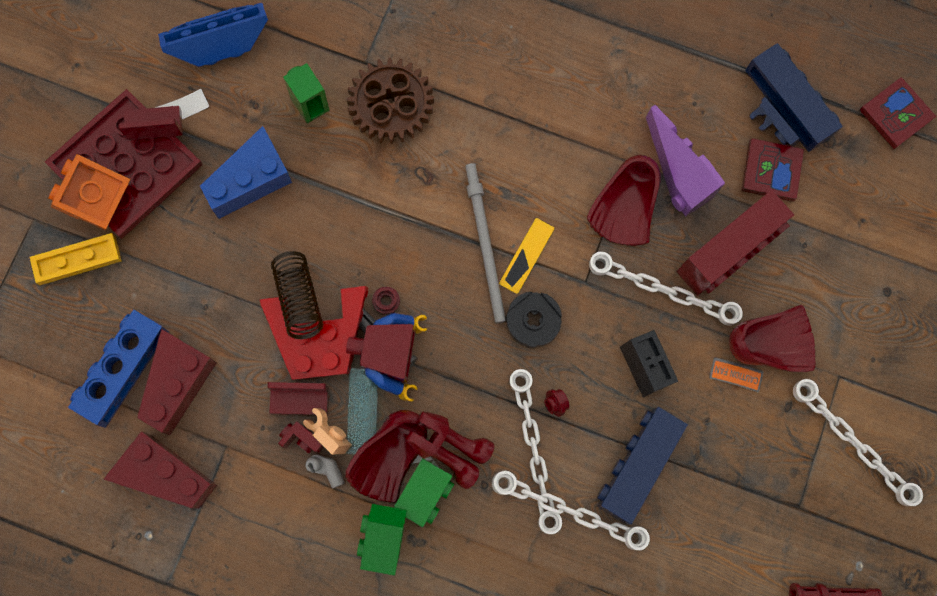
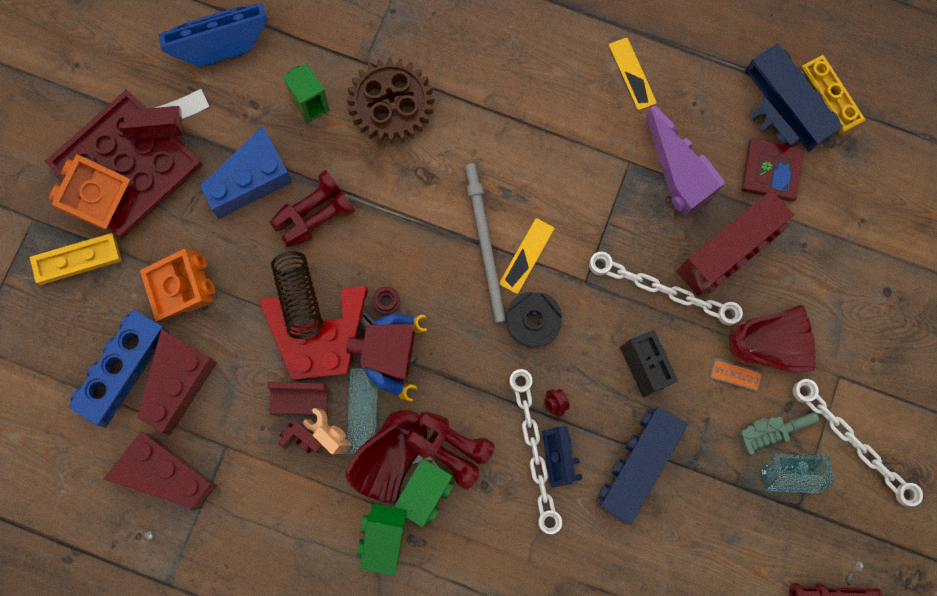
light grey arm [305,454,345,489] -> none
white piece [492,471,650,550] -> none
dark red hair [587,154,661,246] -> none
dark red tile [859,77,937,149] -> none
none -> orange plate [140,248,215,323]
none -> dark red piece [269,170,355,247]
none -> dark blue plate [542,426,582,488]
none -> yellow sticker [609,38,656,110]
none -> sand green piece [738,412,819,455]
none -> clear light blue brick [762,453,834,494]
none -> yellow tile [799,55,866,135]

